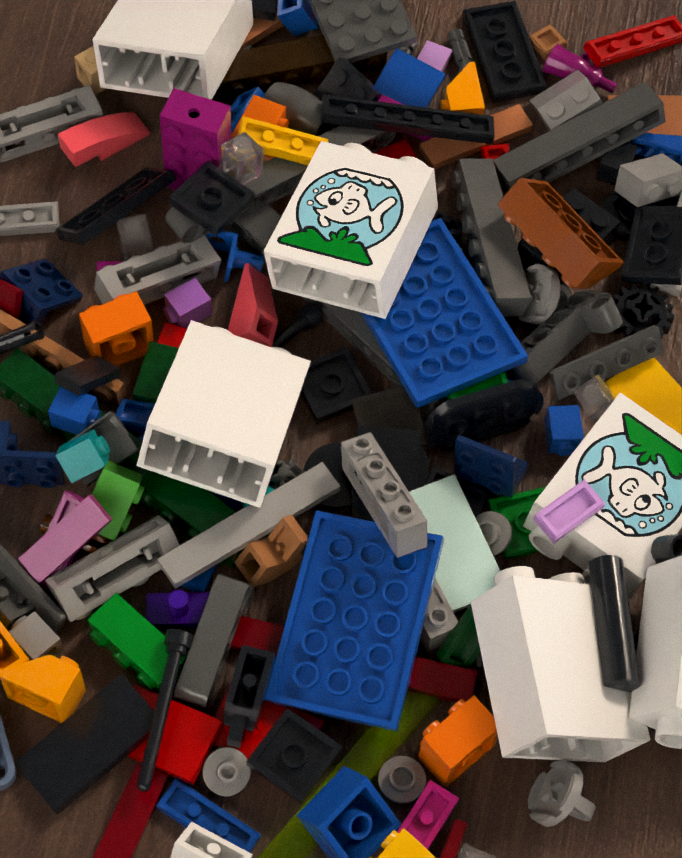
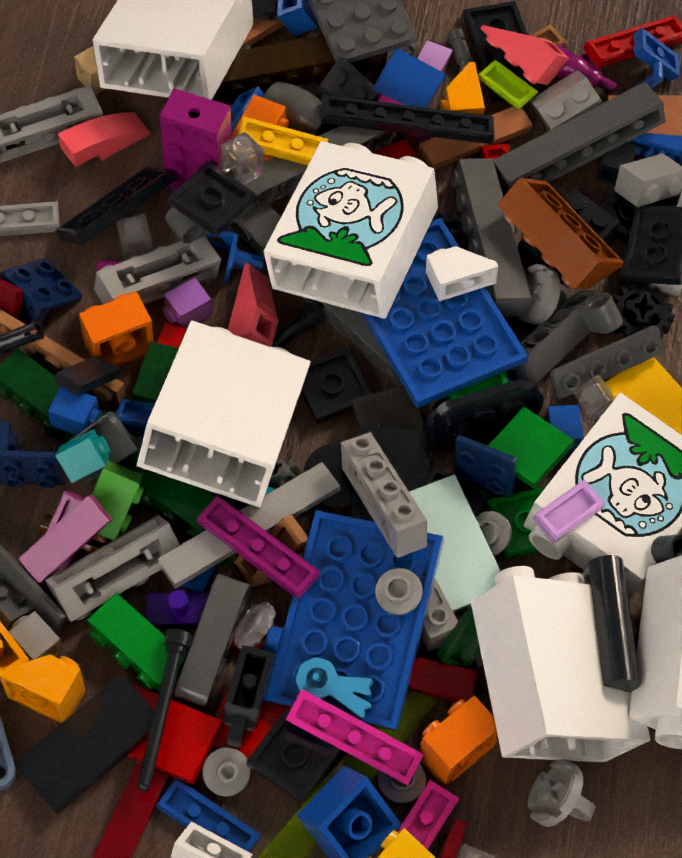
none -> magenta tile [197,495,320,600]
none -> clear gear [234,602,276,649]
none -> blue tile [263,625,284,661]
none -> dark pink plate [285,689,424,785]
none -> dark azure piece [296,657,373,719]
none -> light grey piece [375,568,423,615]
none -> white slope [426,246,498,301]
none -> lime tile [478,60,538,110]
none -> coral slope [480,25,569,85]
none -> green tile [488,407,574,489]
none -> blue plate [632,28,680,88]

